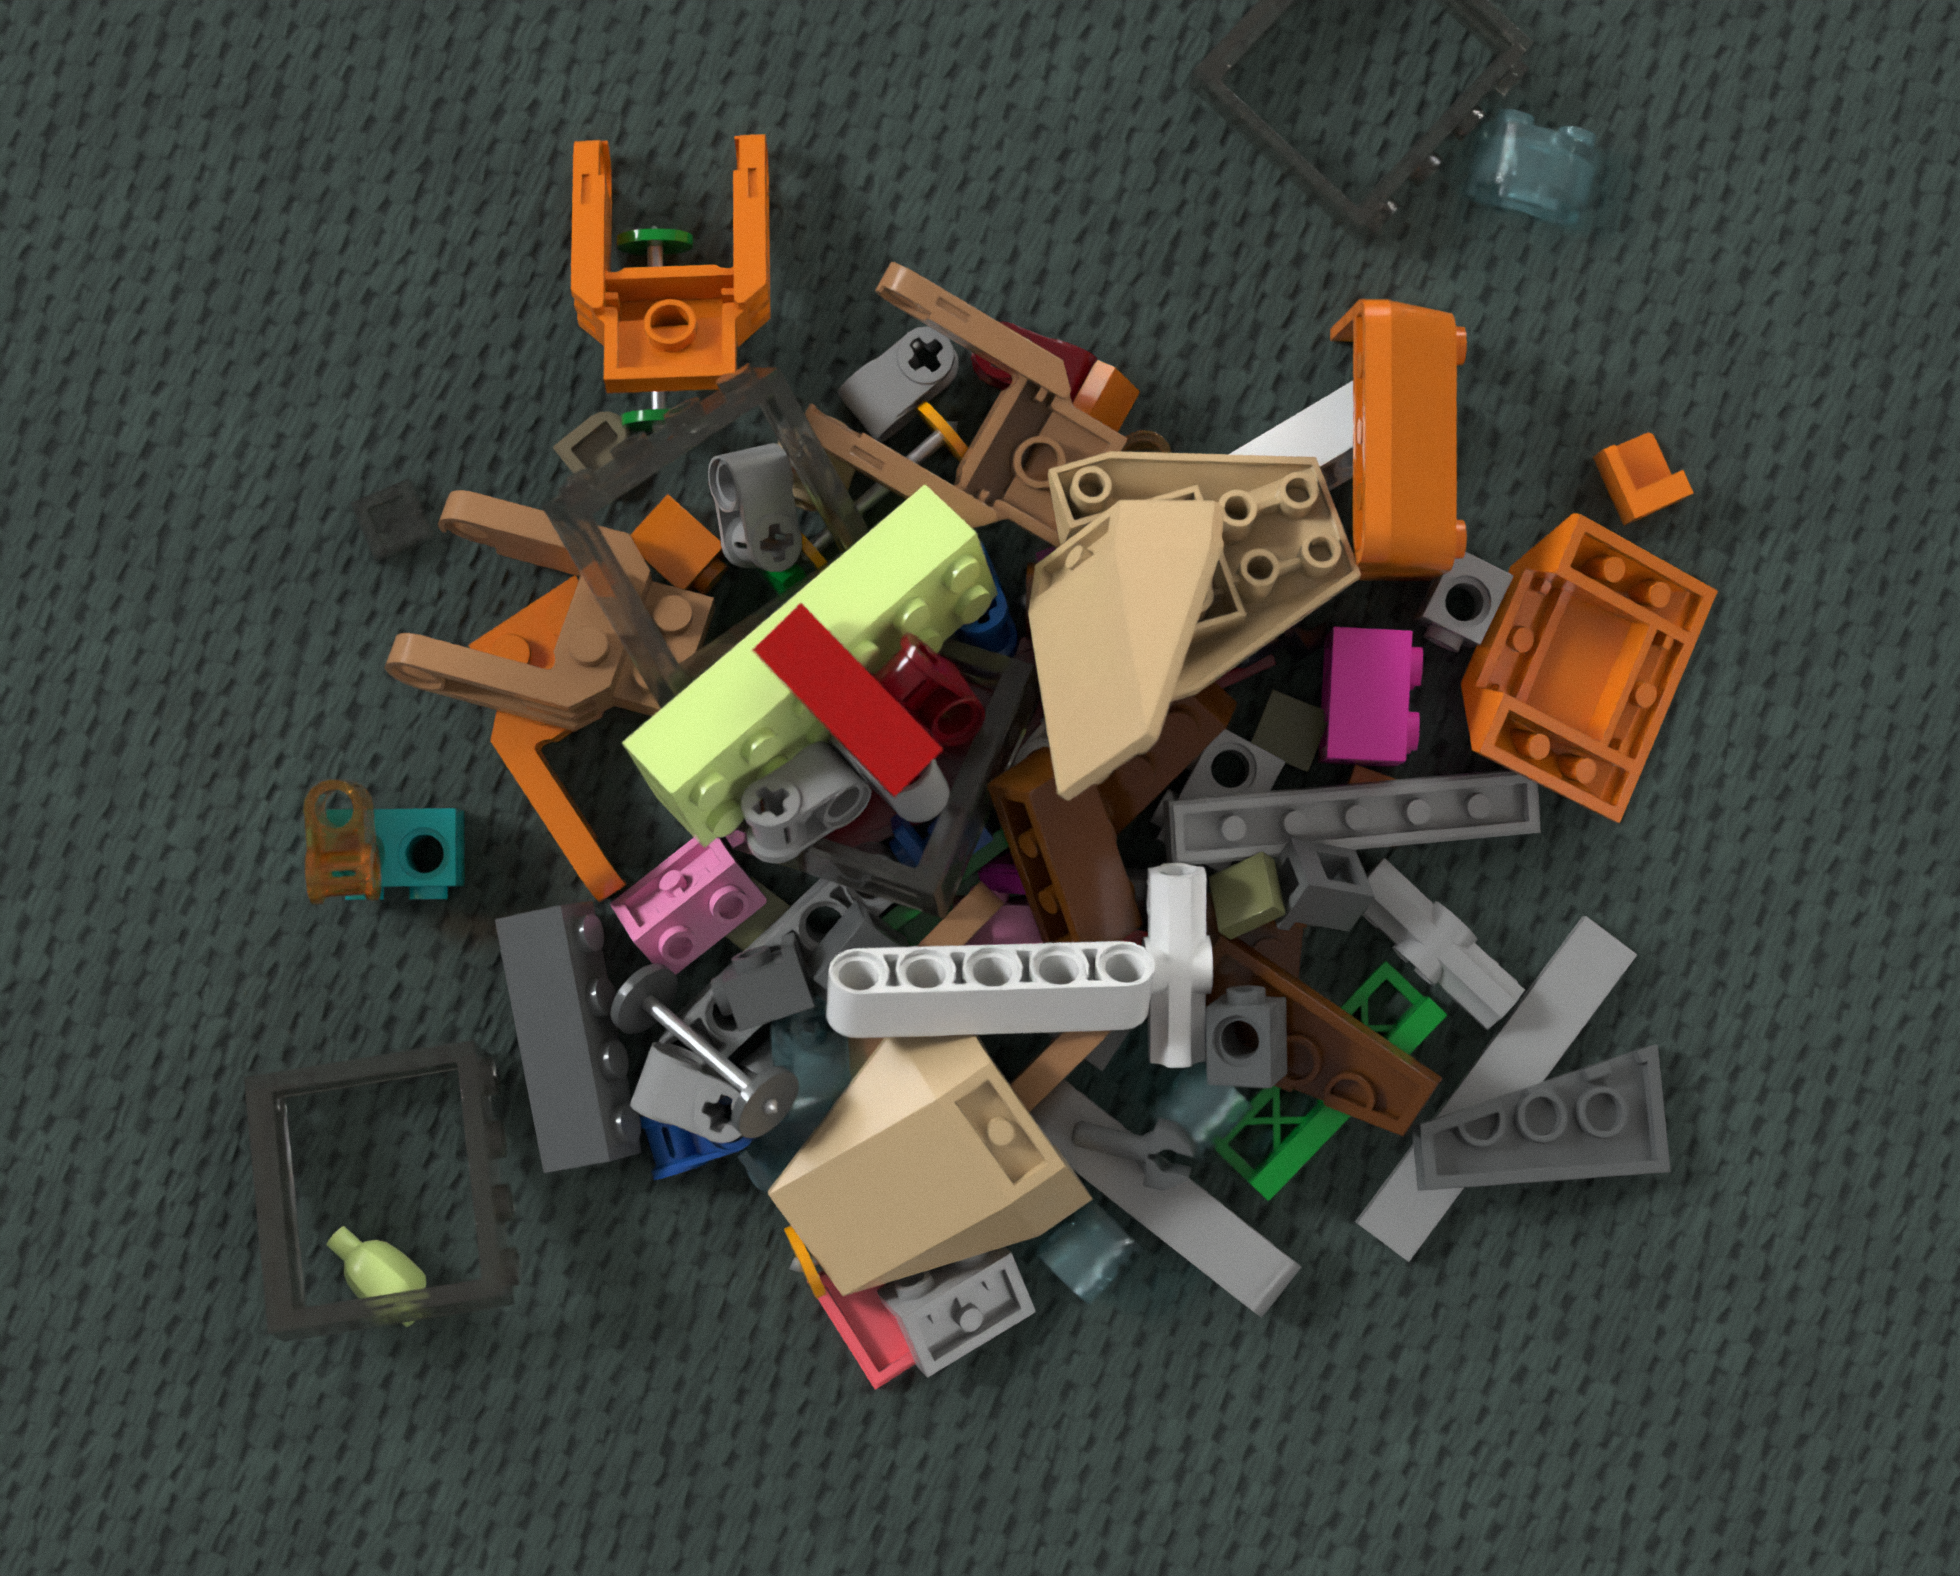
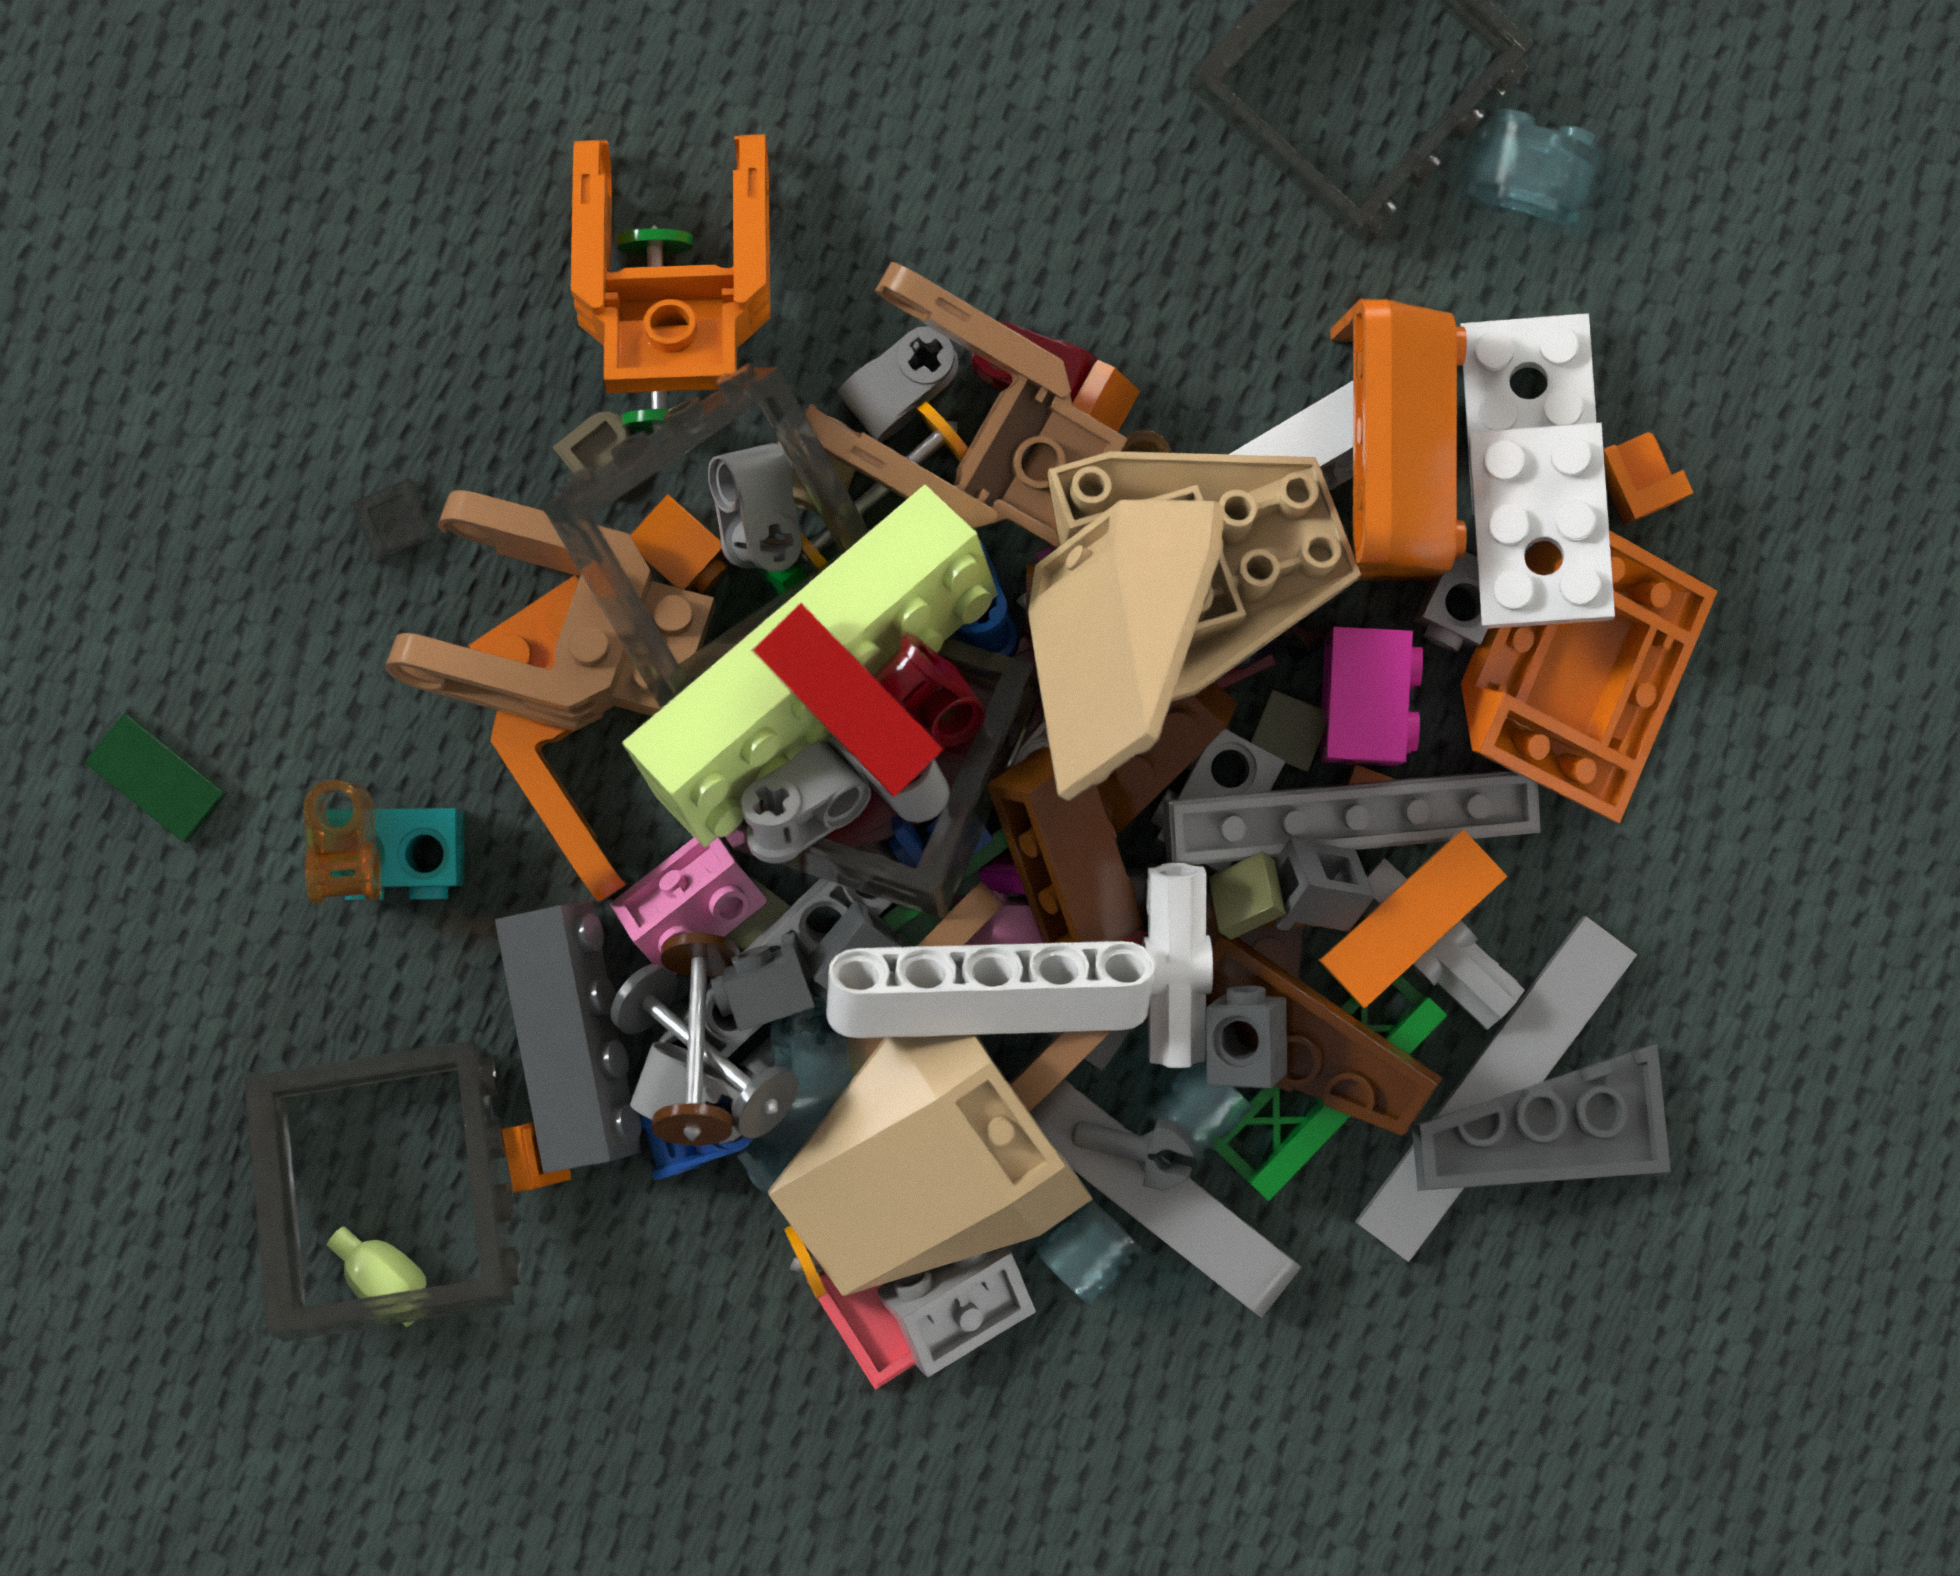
none -> dark green tile [84,713,227,843]
none -> orange tile [502,1122,571,1193]
none -> reddish brown axle [652,933,739,1146]
none -> orange tile [1319,829,1508,1008]
none -> white bracket [1460,313,1615,629]

